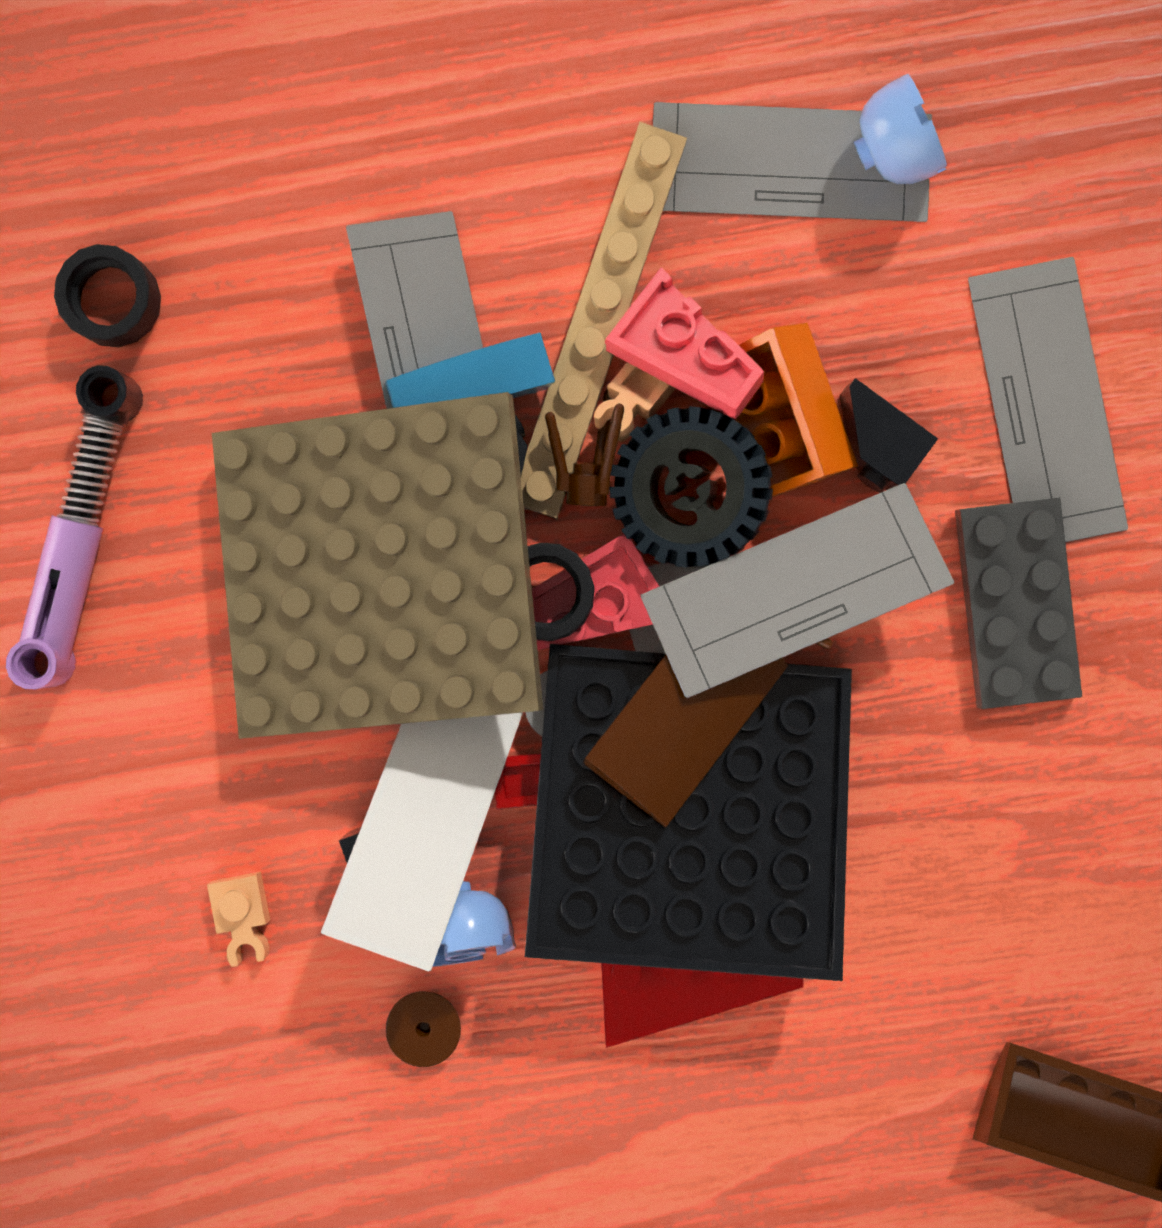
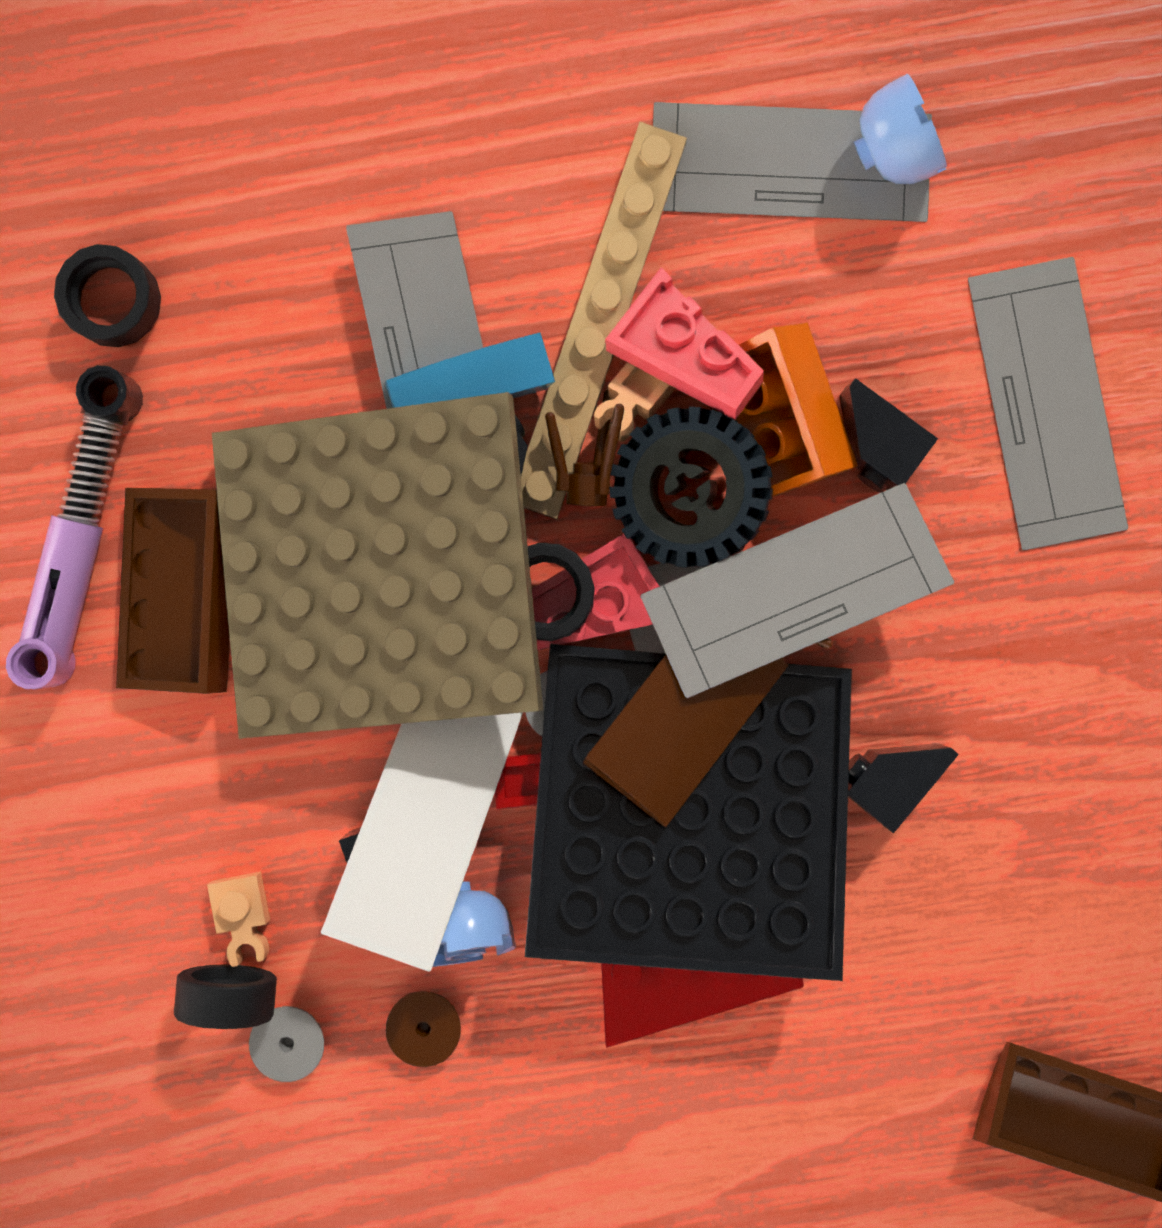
dark grey plate [955,497,1082,709] -> none
none -> reddish brown slope [116,488,230,694]
none -> black tyre [174,964,277,1029]
none -> light grey piece [249,1006,324,1082]
none -> black slope [848,743,959,833]

